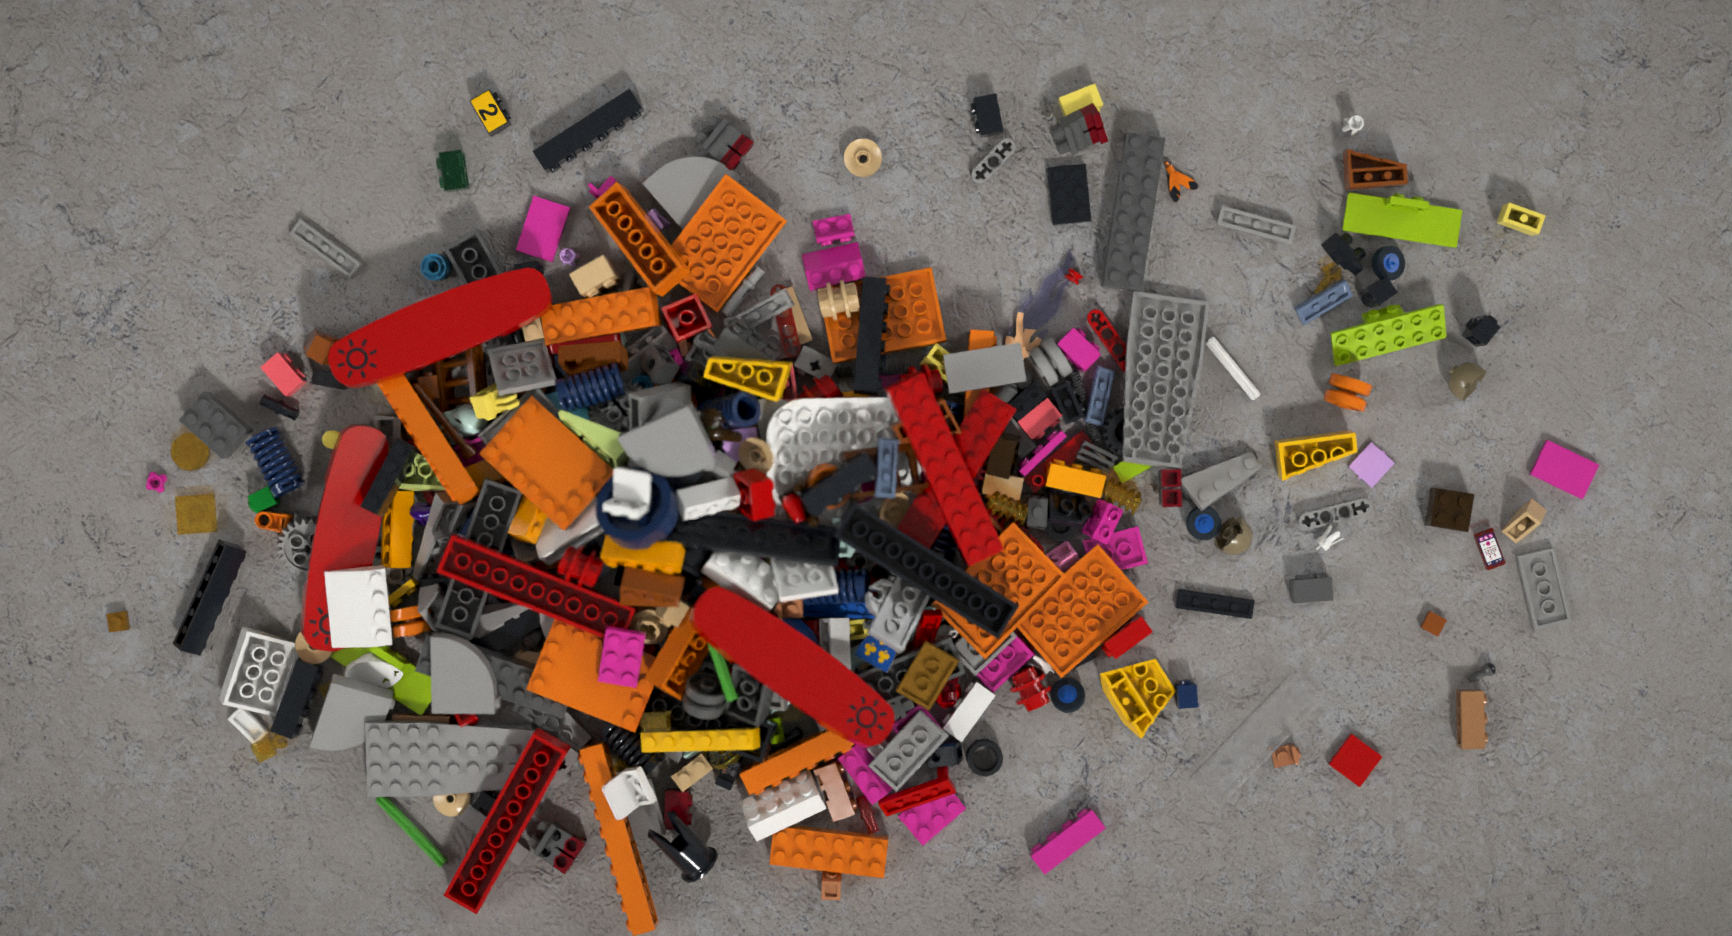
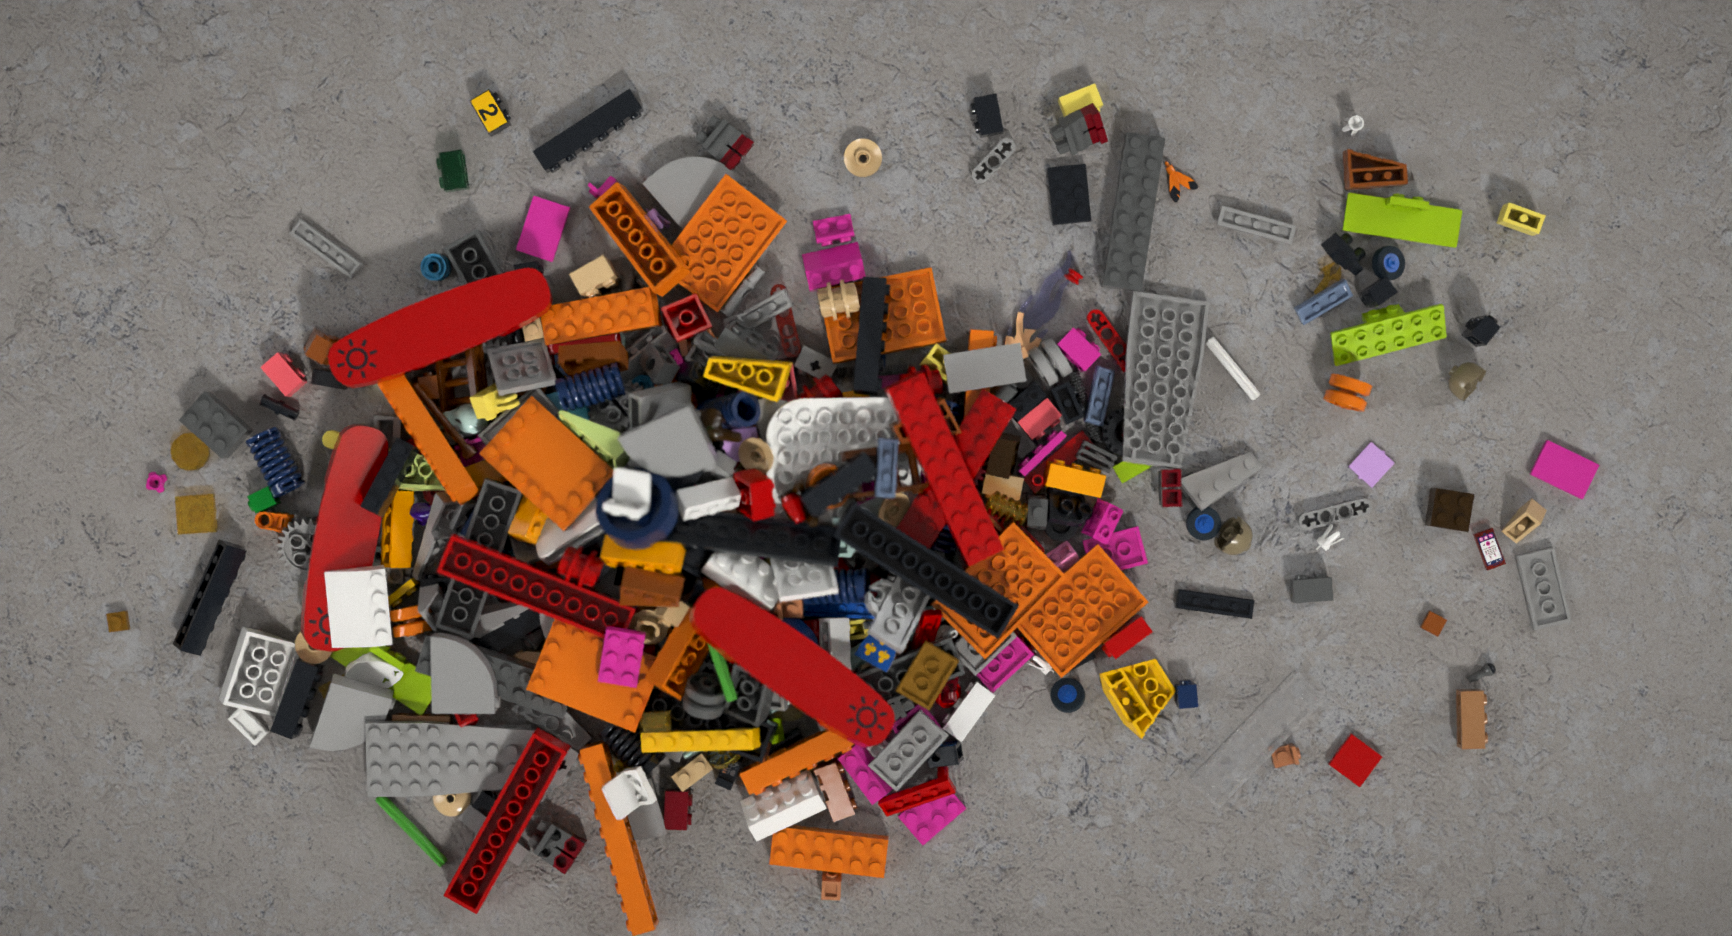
clear yellow plate [250,734,288,763] -> none
lavender piece [560,247,581,267] -> none
black piece [648,811,718,883] -> none
tan tile [776,286,813,347] -> none
clear red pin [855,795,880,835] -> none
black tyre [966,739,1003,777] -> none
red piece [1010,666,1051,712] -> none
dark pink brick [1030,807,1106,875] -> none
clear yellow piece [1102,477,1142,516] -> none
yellow wedge [1274,430,1358,481] -> none

